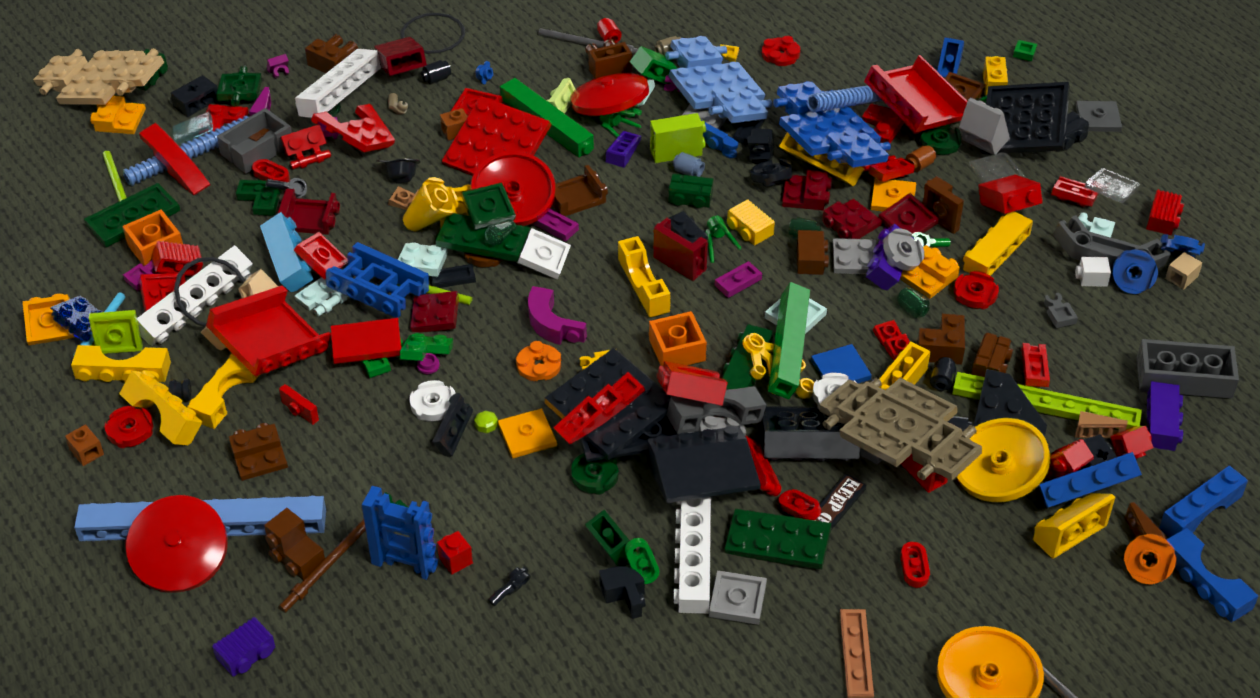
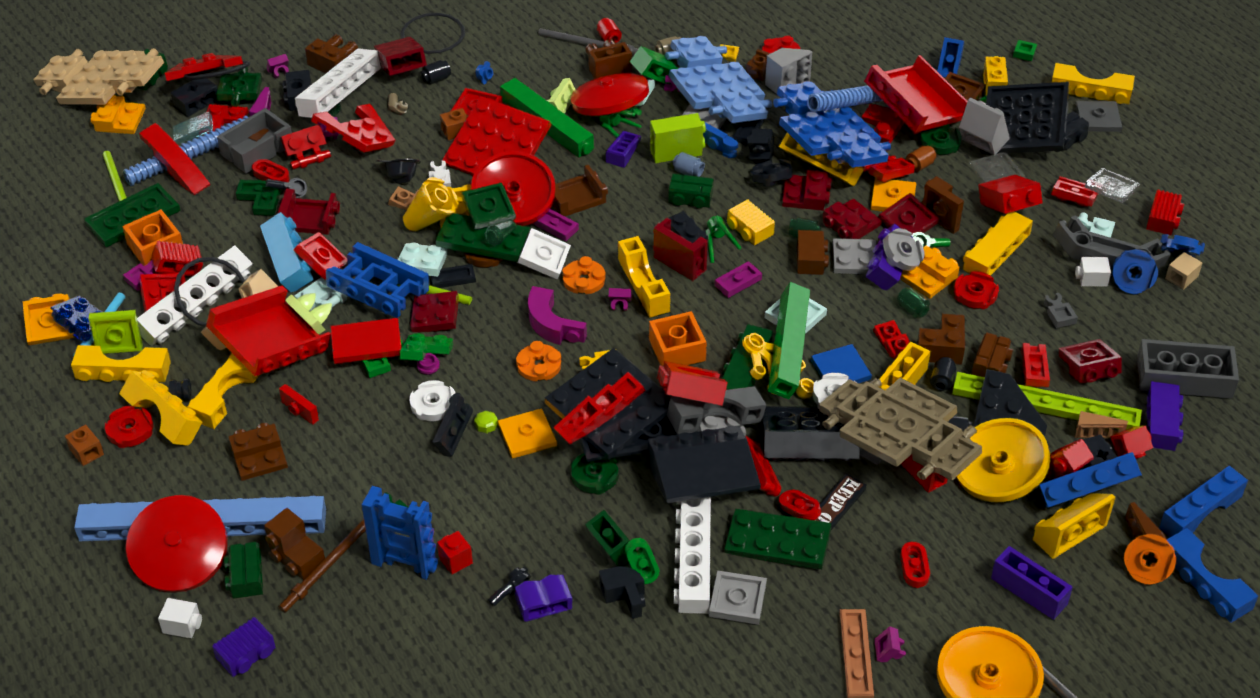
none -> white brick [158,598,202,638]
none -> red wing [165,53,243,81]
none -> black piece [183,61,250,80]
none -> dark green brick [224,542,263,599]
none -> black brick [283,70,312,111]
none -> yellowish green tile [285,293,332,334]
none -> white plate [429,160,451,187]
none -> dark purple brick [515,575,572,622]
none -> orange plate [562,256,606,294]
none -> magenta tile [609,288,632,311]
none -> reddish brown brick [746,49,770,82]
none -> light grey slope [765,48,813,94]
none -> magenta tile [874,626,906,662]
none -> dark purple brick [991,546,1073,620]
none -> yellow arch [1052,63,1135,104]
none -> dark red plate [1059,339,1122,383]

